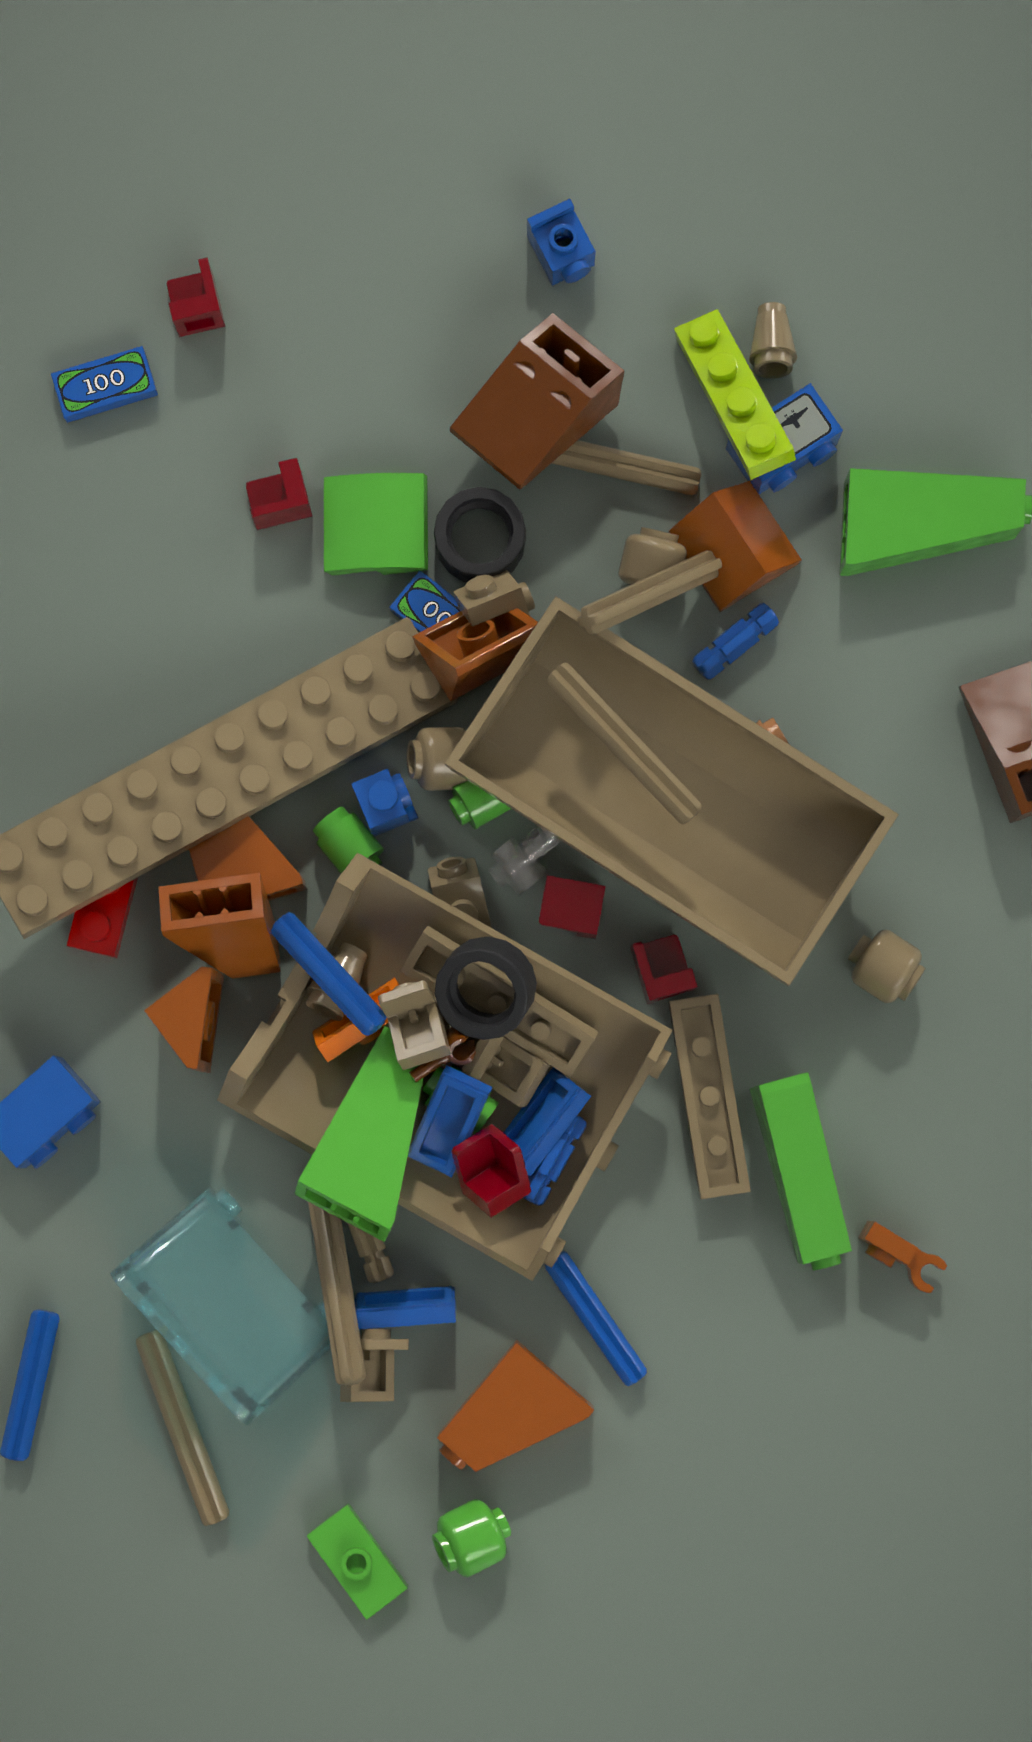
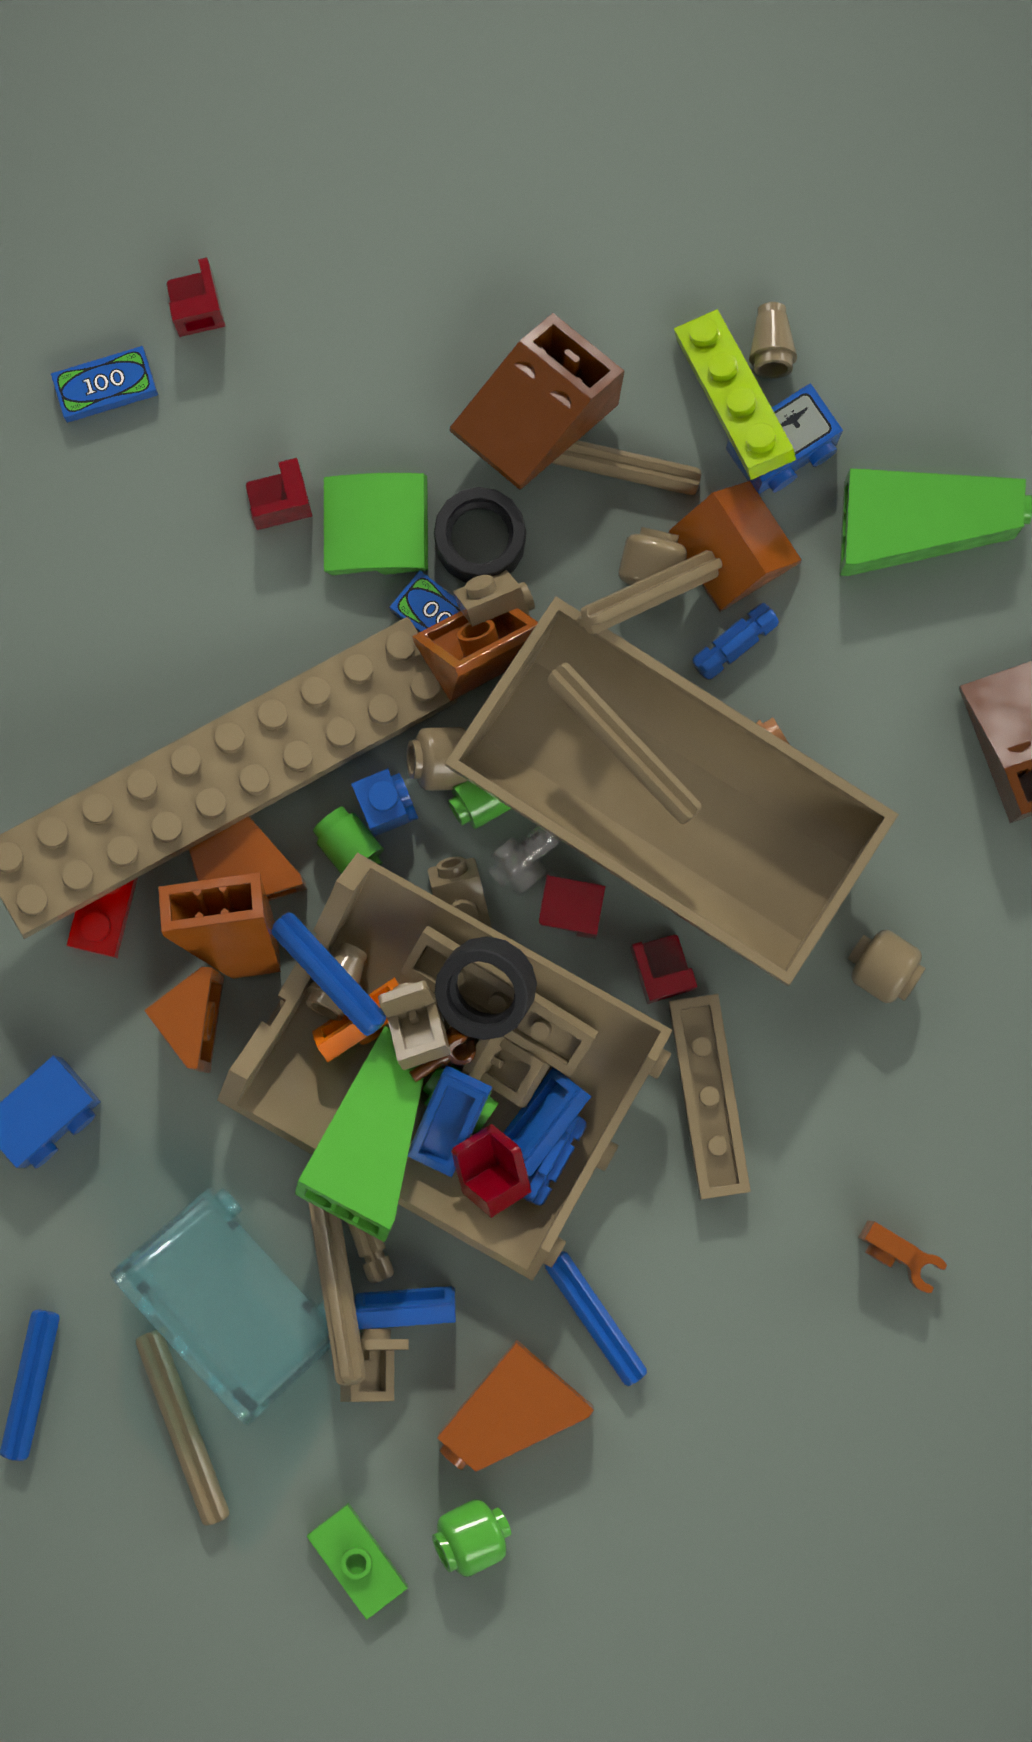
blue brick [527,198,596,286] -> none
bright green slope [749,1072,852,1271] -> none

